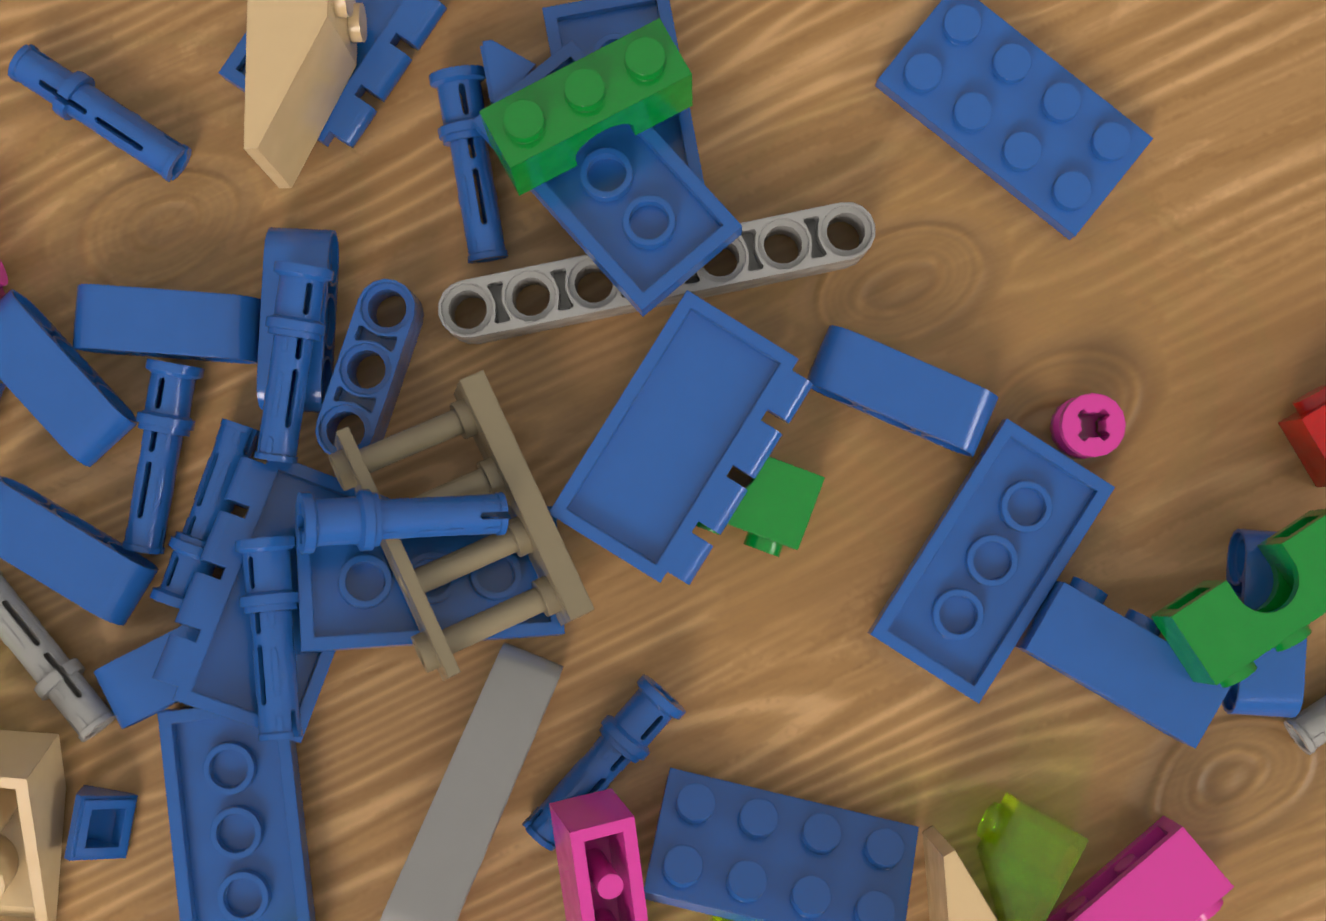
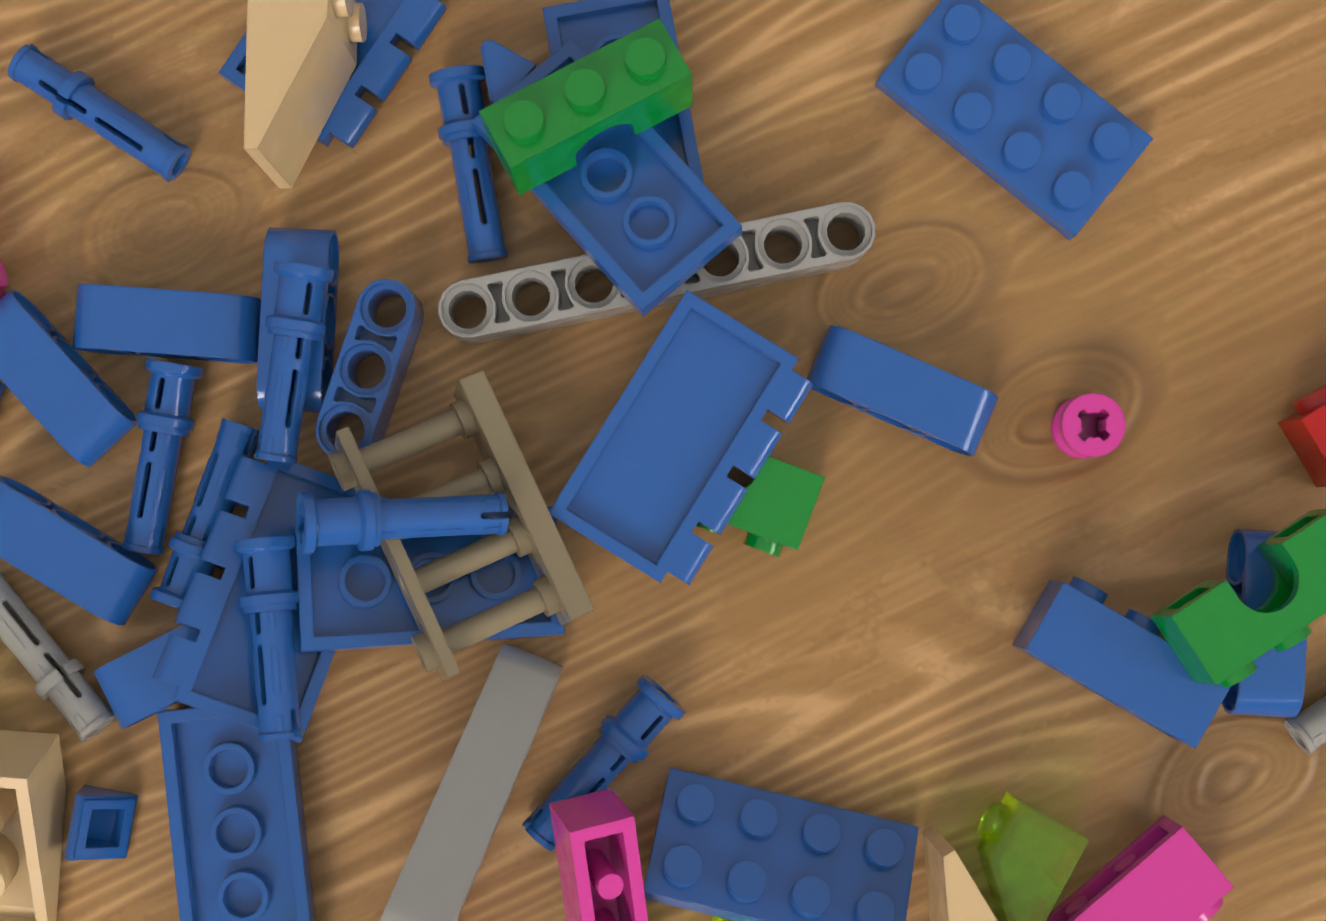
blue plate [867,419,1115,704] -> none

